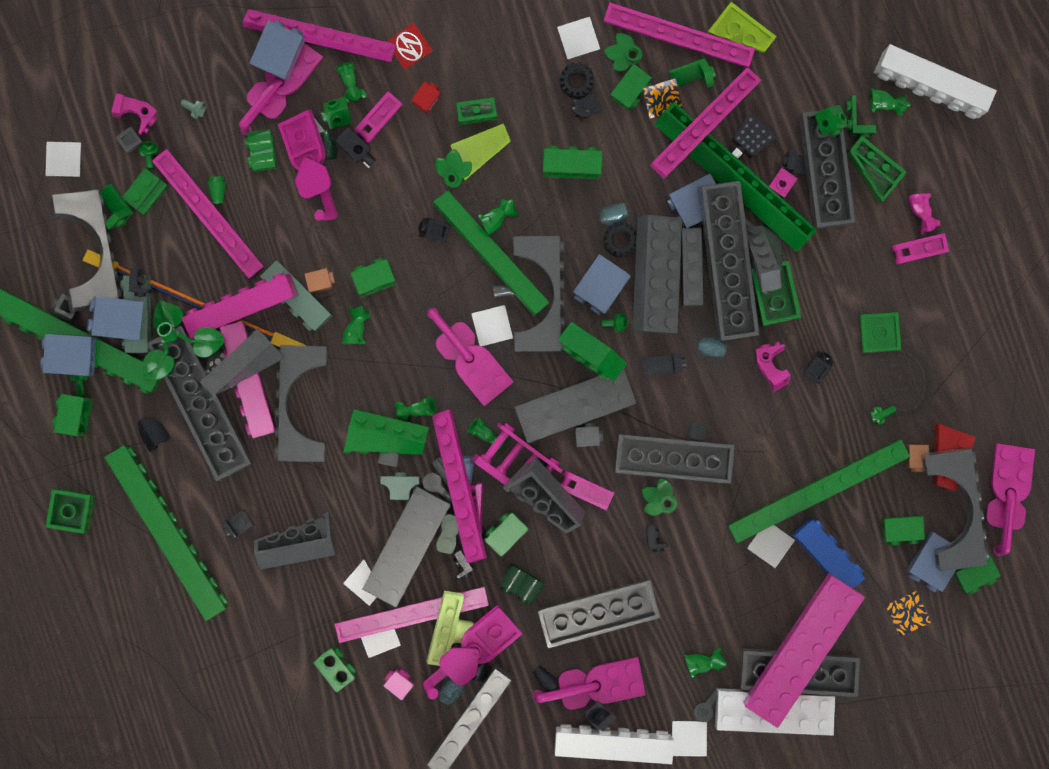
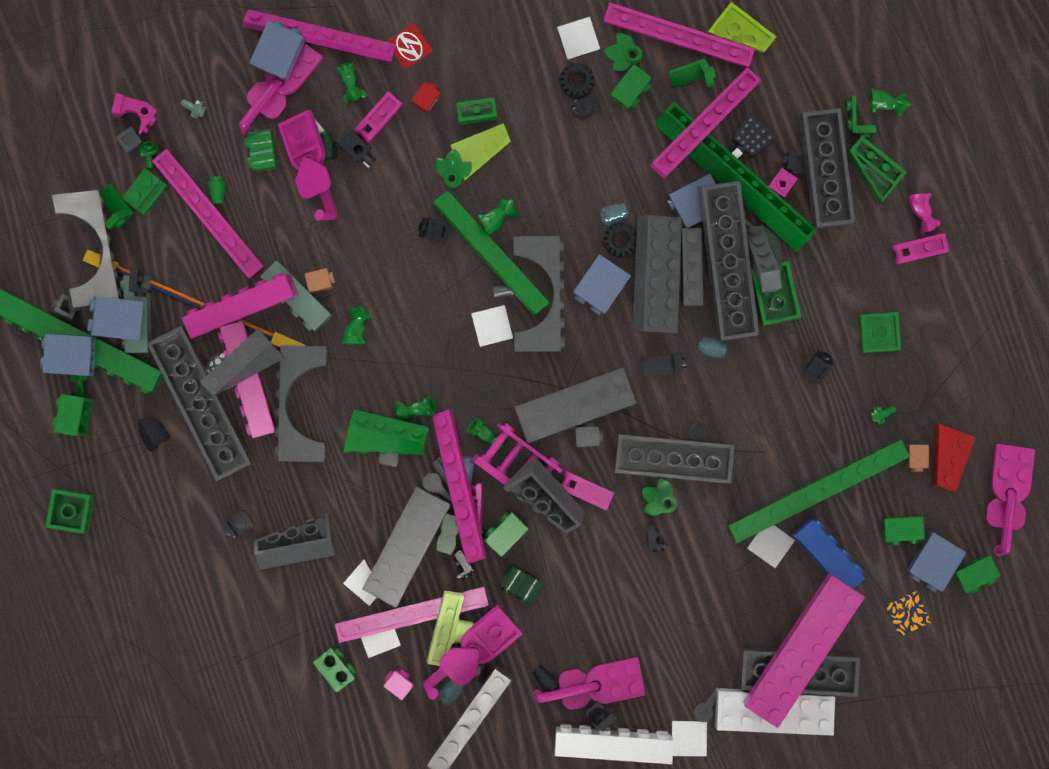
white sticker [46,142,81,177] -> none
green brick [104,445,229,621] -> none
green plant [143,300,225,381] -> none
green brick [321,97,352,129] -> none
green brick [351,258,398,298] -> none
sand green brick [380,472,420,500] -> none
dark pink plate [427,308,513,406] -> none
brick [538,579,660,648] -> none
green brick [543,146,602,179] -> none
green brick [558,322,627,382] -> none
green plate [600,313,628,332] -> none
sticker [643,78,682,119] -> none
green animal [684,648,727,678] -> none
dark pink tile [756,342,791,393] -> none
green brick [815,105,848,137] -> none
white brick [874,44,997,119] -> none
dark grey arch [921,447,989,571] -> none

